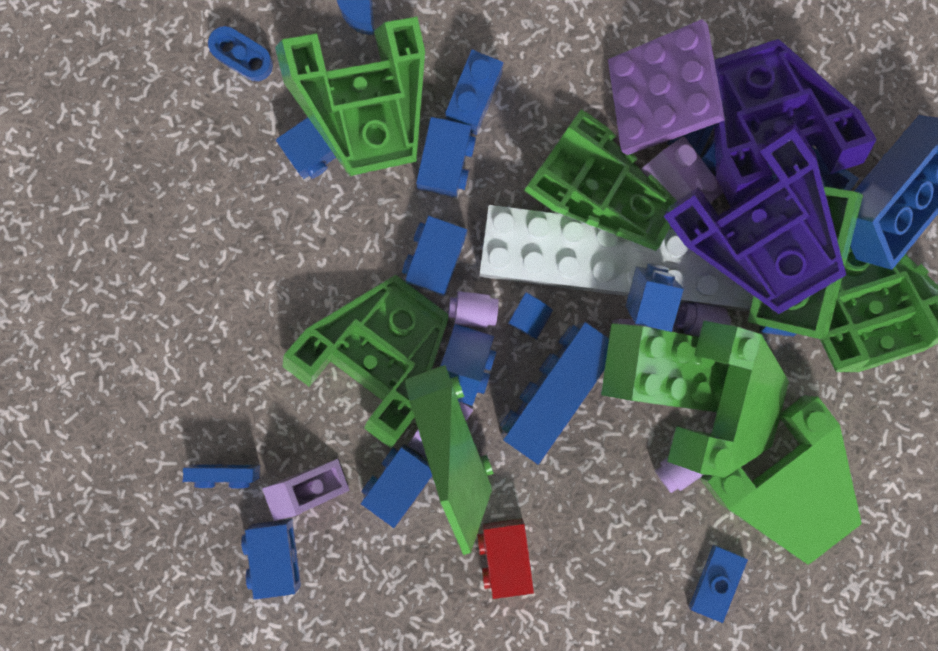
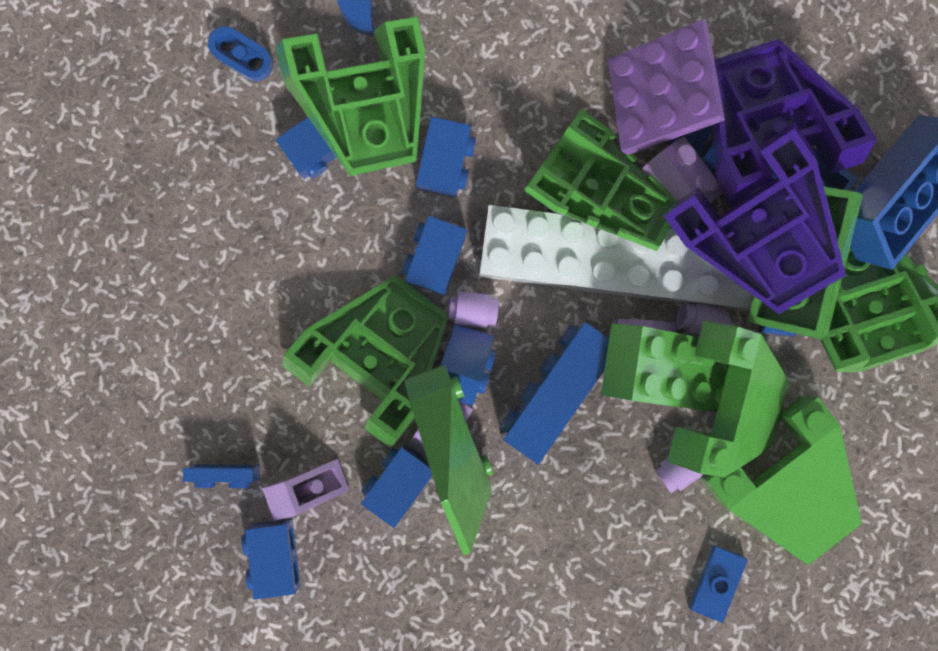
blue brick [445,49,504,135] -> none
red brick [477,518,534,599] -> none
blue brick [507,292,553,340] -> none
blue brick [626,263,684,332] -> none

